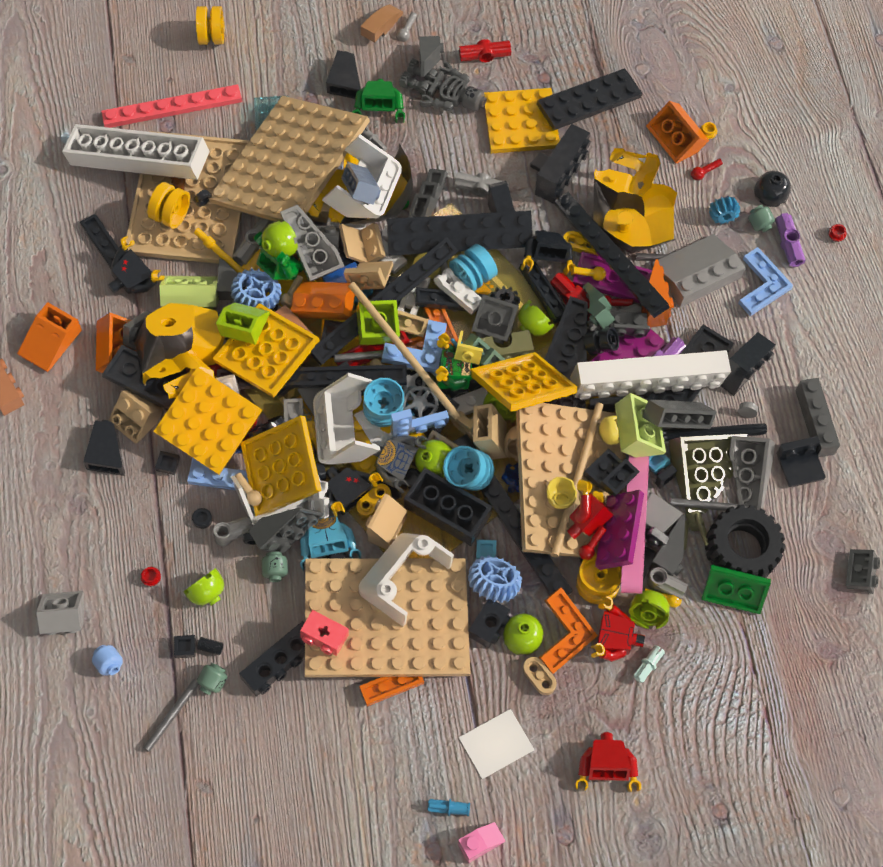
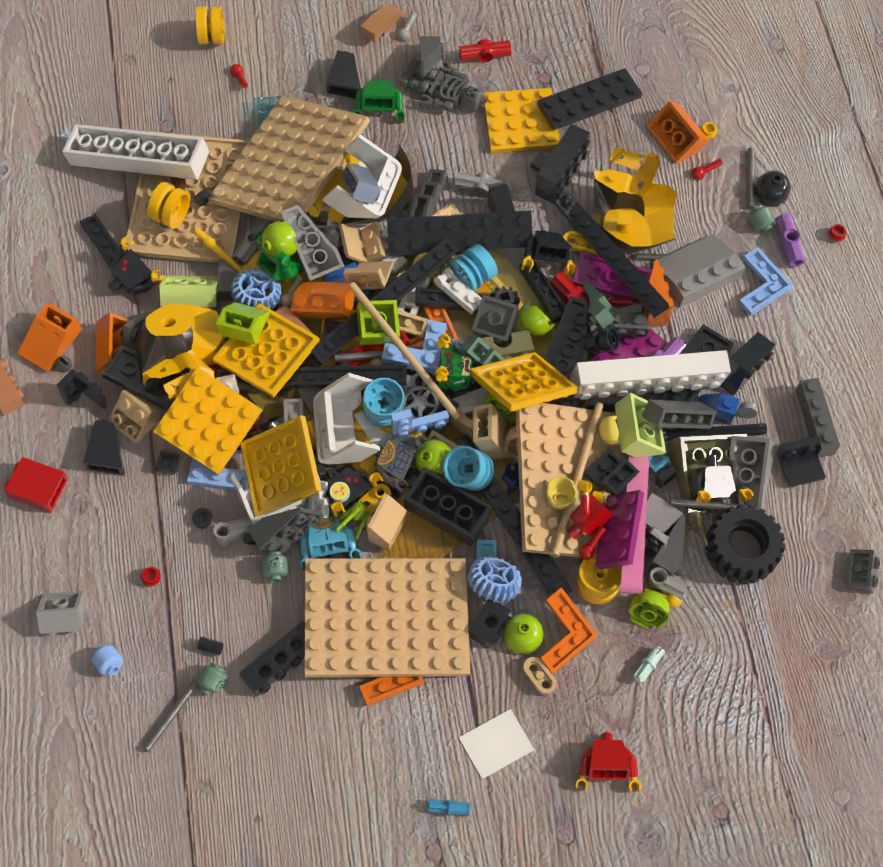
coral plate [101,84,242,128] -> none
black plate [174,635,196,658] -> none
lime cylinder [183,568,224,606] -> none
tan bar [235,472,262,506] -> none
coral brick [300,610,349,656] -> none
white windscreen [359,533,454,627] -> none
light grey axle [361,127,387,152] -> none
light yellow bracket [454,331,483,365] -> none
bright pink slope [458,822,505,863] -> none
yellow bar [572,266,606,281] -> none
red torso [591,596,645,662] -> none
green tile [701,565,771,614] -> none
dark azure gear [709,195,740,225] -> none
none -> red brick [4,457,68,513]
none -> dark grey hinge [56,356,72,373]
none -> black bracket [56,369,107,409]
none -> red bar [230,64,248,89]
none -> tile [330,482,350,503]
none -> lime plant [335,500,371,549]
none -> torso [690,455,753,504]
none -> blue slope [698,393,740,425]
none -> flat silver bar [747,147,755,210]

